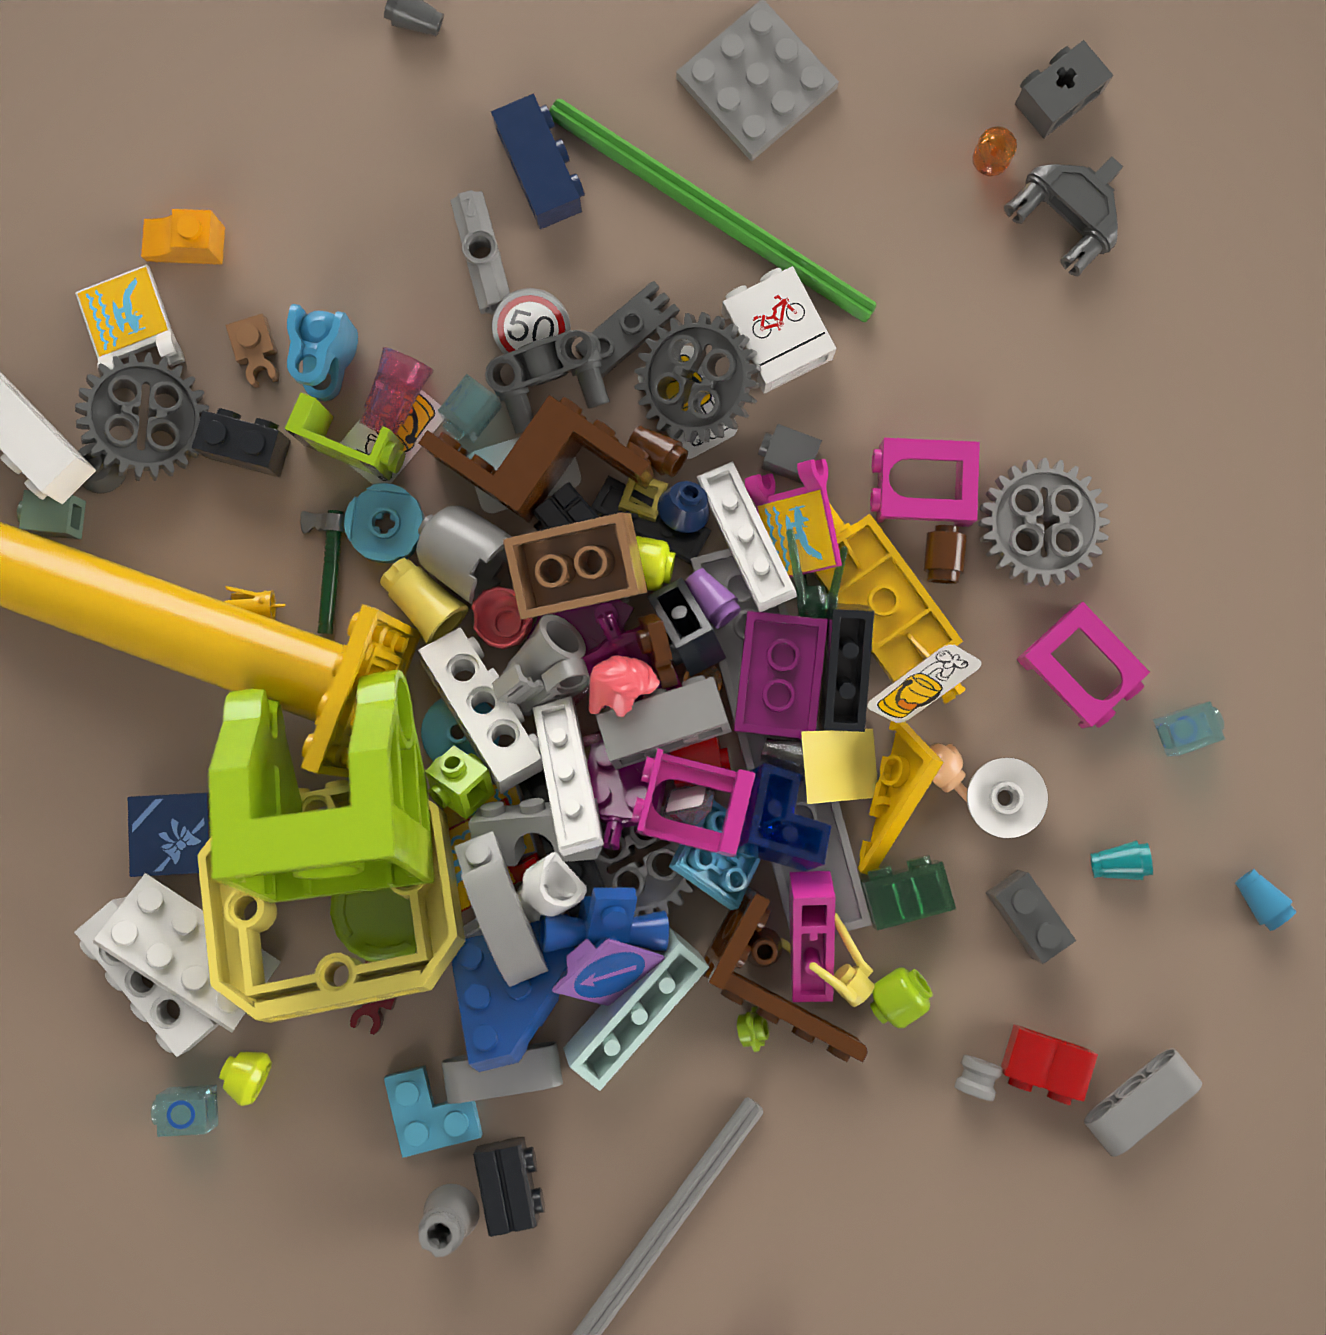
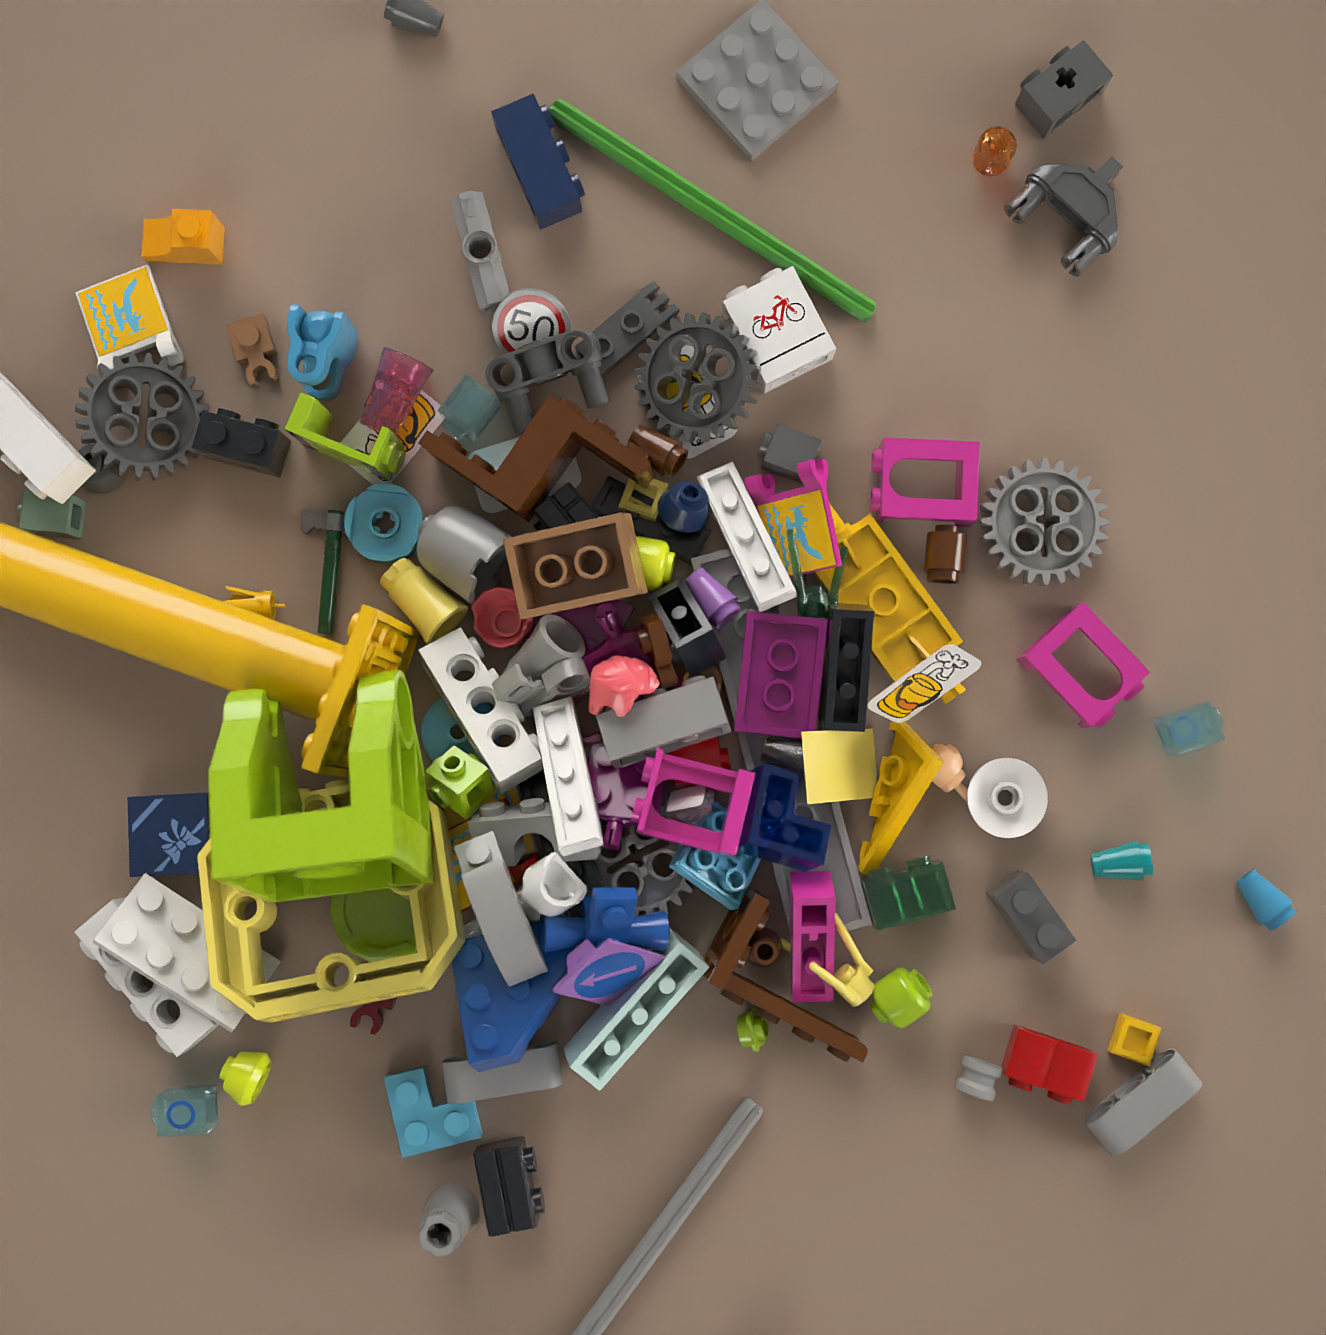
none -> yellow tile [1107,1012,1162,1066]

